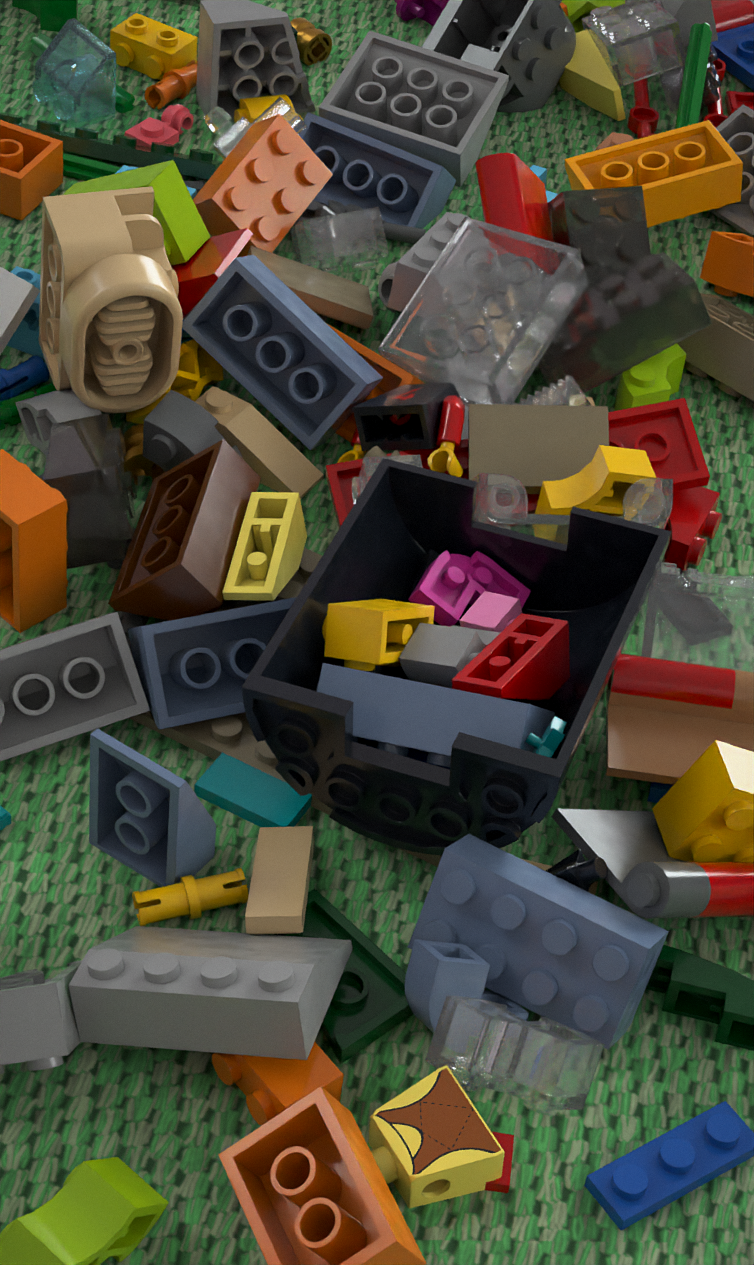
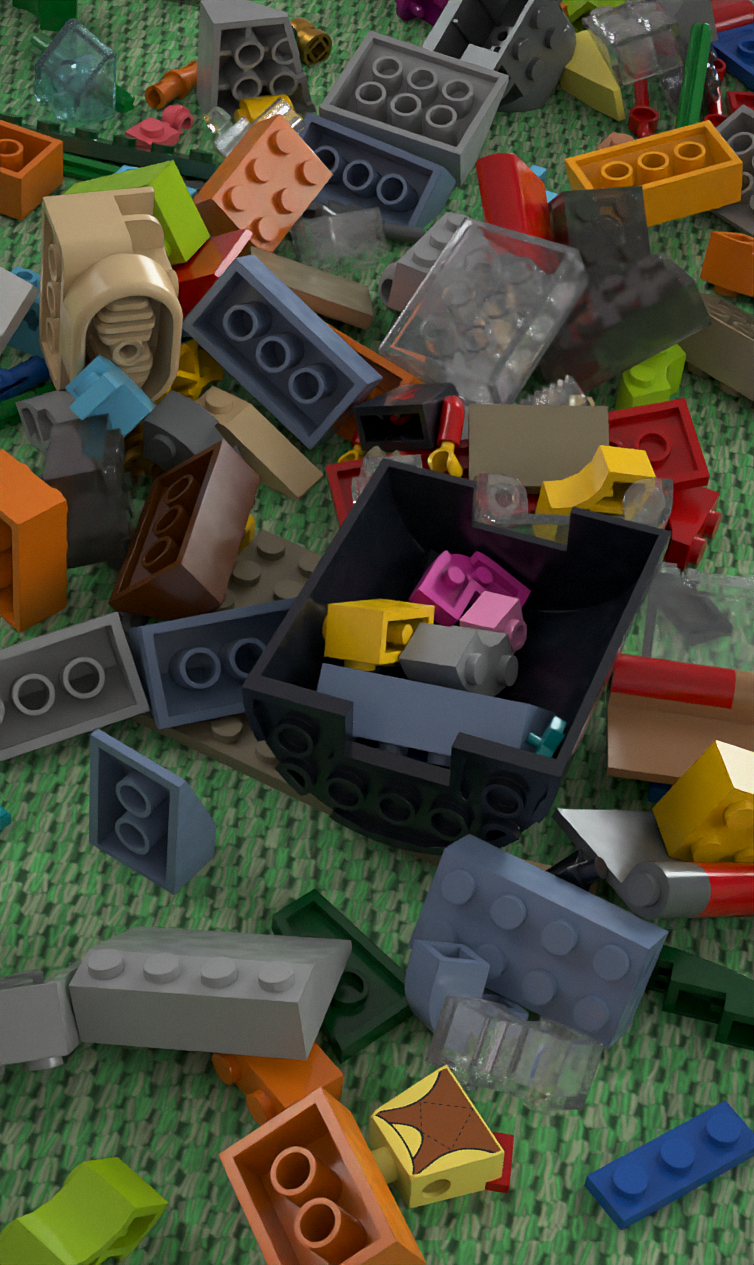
yellow brick [110,13,198,80] -> none
yellow pin [132,868,249,926] -> none
teal tile [194,752,312,827] -> none
light yellow slope [222,492,307,601] -> none
tan tile [245,826,315,935] -> none
red slope [452,613,570,700] -> none
none -> medium azure brick [65,355,156,443]

